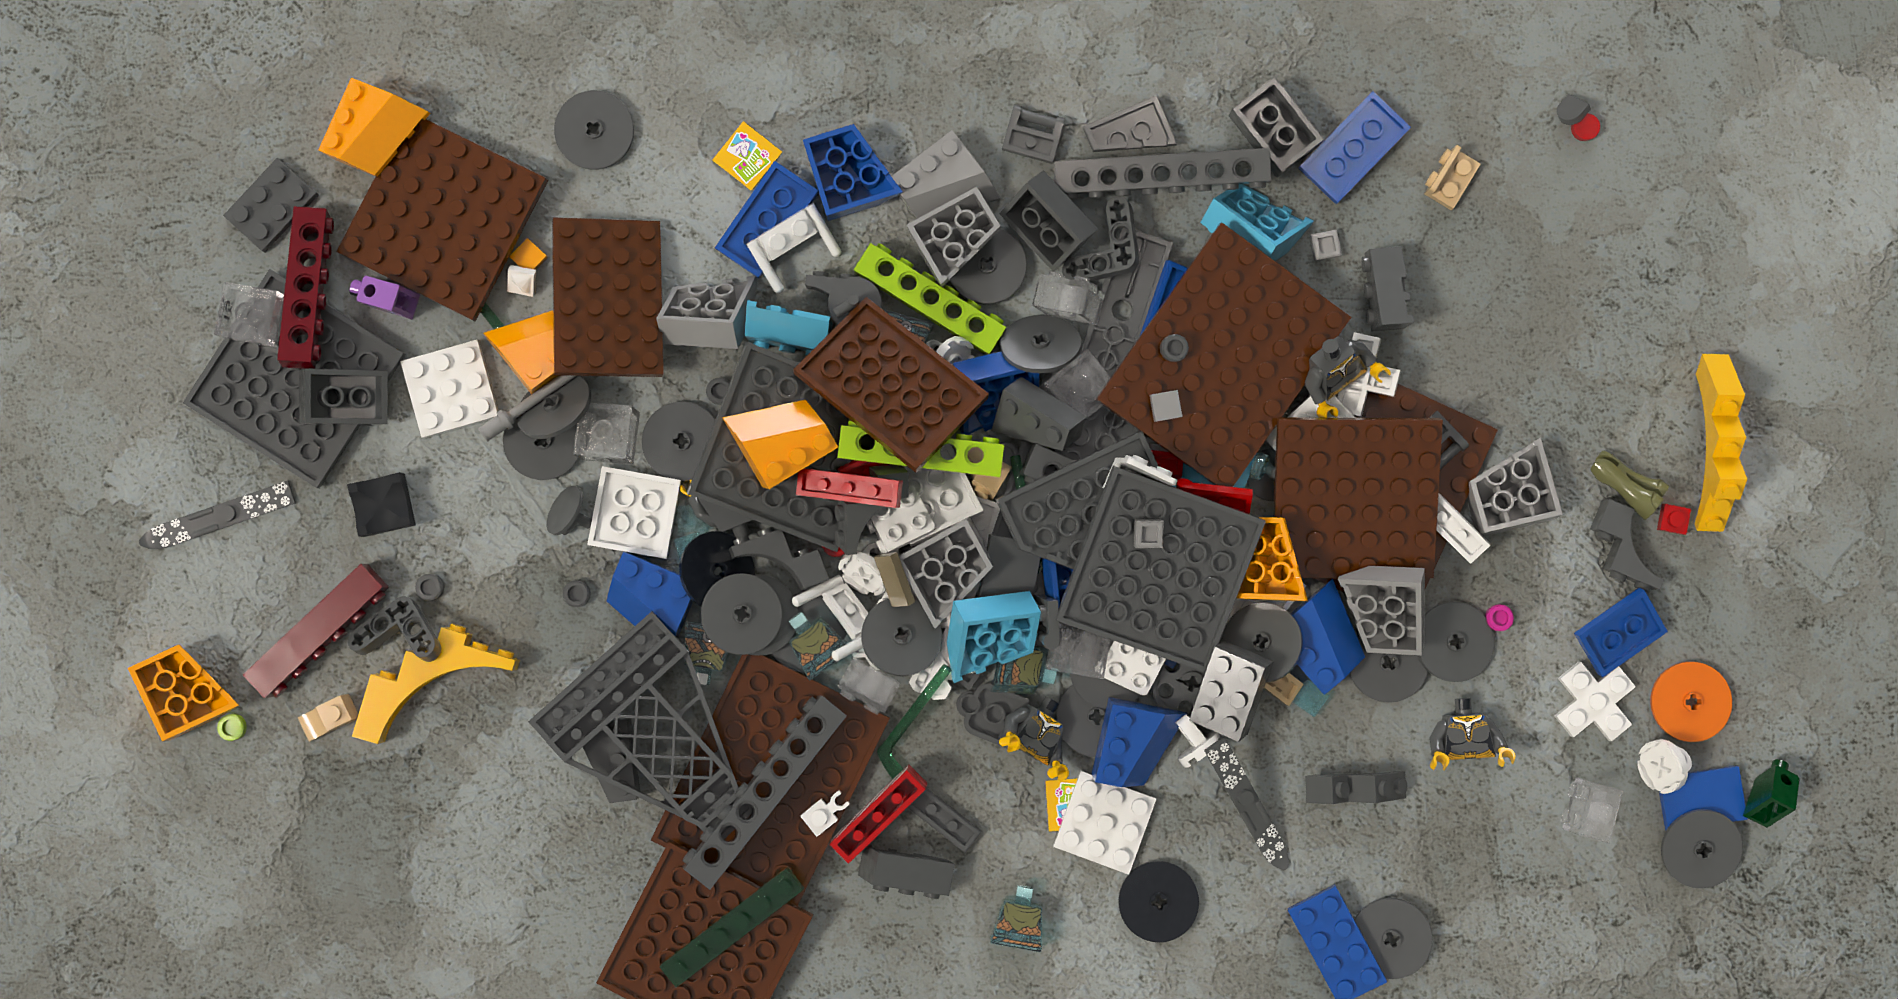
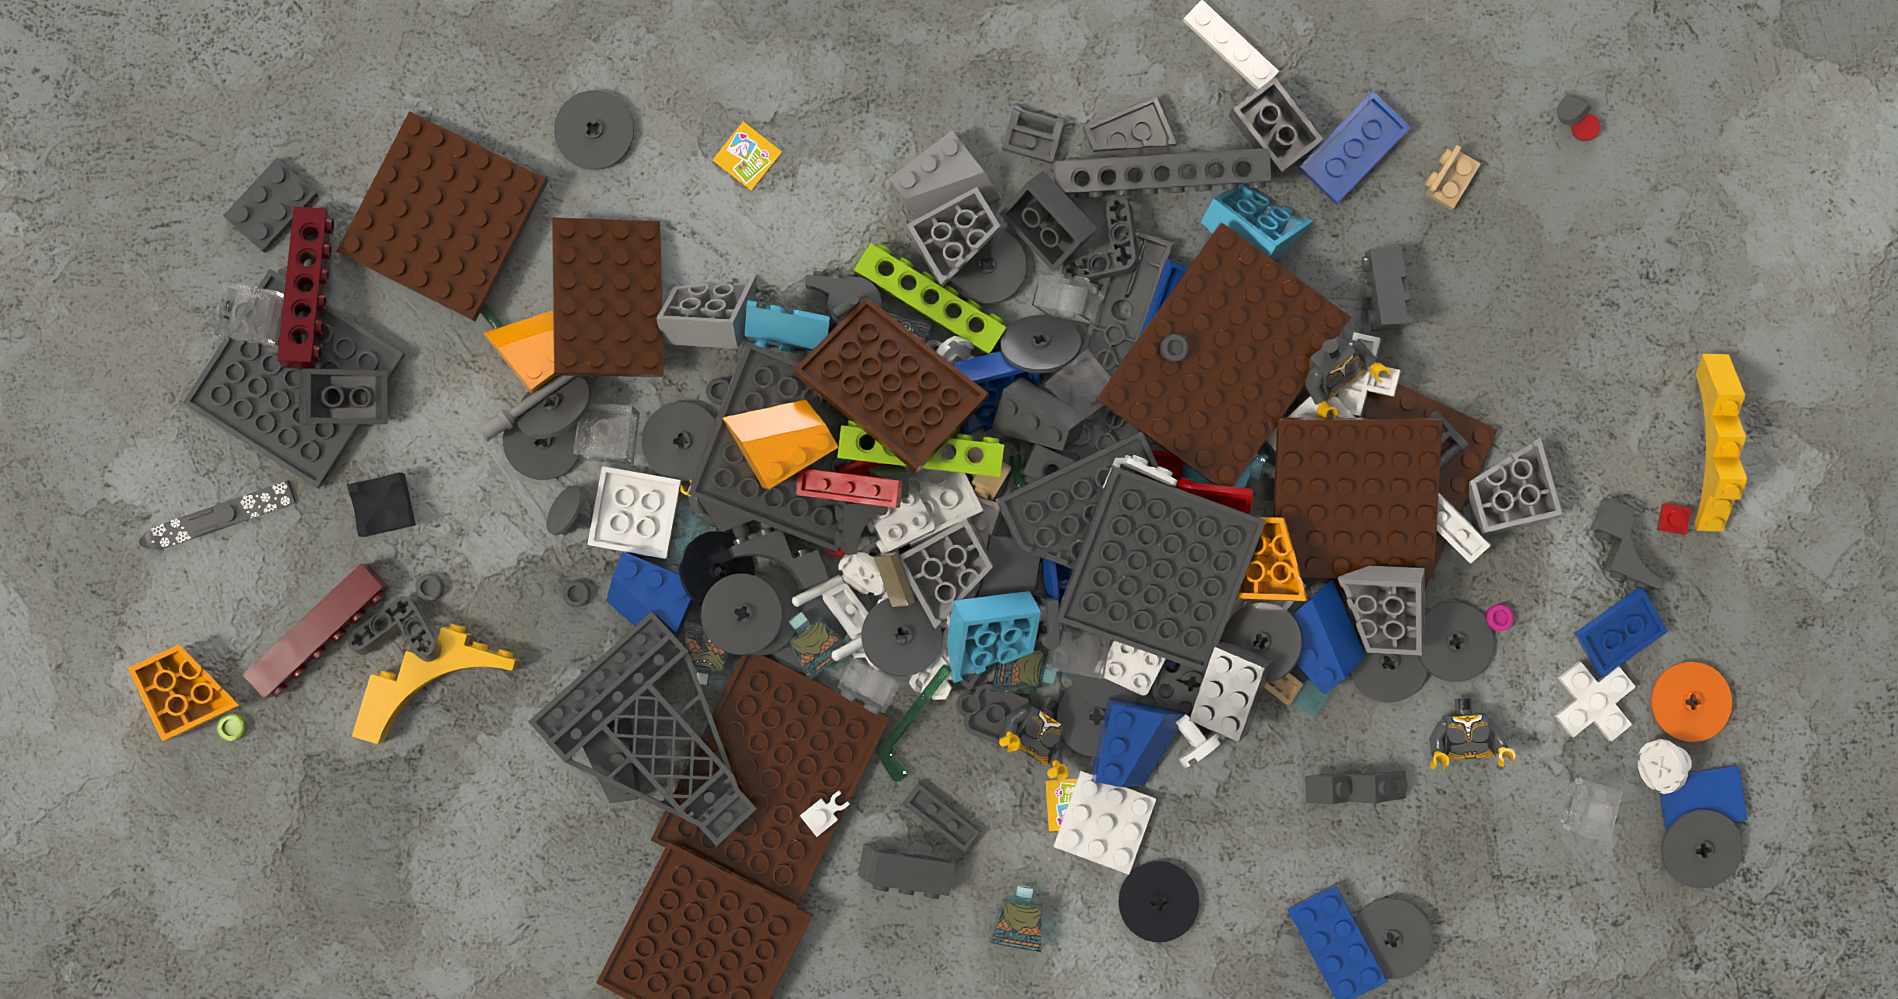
tan arch [298,694,358,742] -> none
light orange wedge [319,78,431,177] -> none
medium lavender torso [349,276,420,320] -> none
white plate [400,340,499,438] -> none
white tile [507,265,536,297] -> none
light orange tile [509,238,548,270] -> none
clear green plate [659,866,804,987] -> none
dark grey brick [682,695,847,890] -> none
blue plate [715,161,819,279] -> none
white plate [746,203,842,293] -> none
blue wedge [803,124,903,221] -> none
red brick [829,764,927,864] -> none
light grey tile [1134,519,1164,548] -> none
light grey tile [1149,390,1182,422] -> none
dark grey piece [1204,737,1289,870] -> none
light grey tile [1309,229,1342,262] -> none
olive piece [1591,451,1669,520] -> none
dark green torso [1743,759,1800,828] -> none
none -> white plate [1183,0,1279,90]

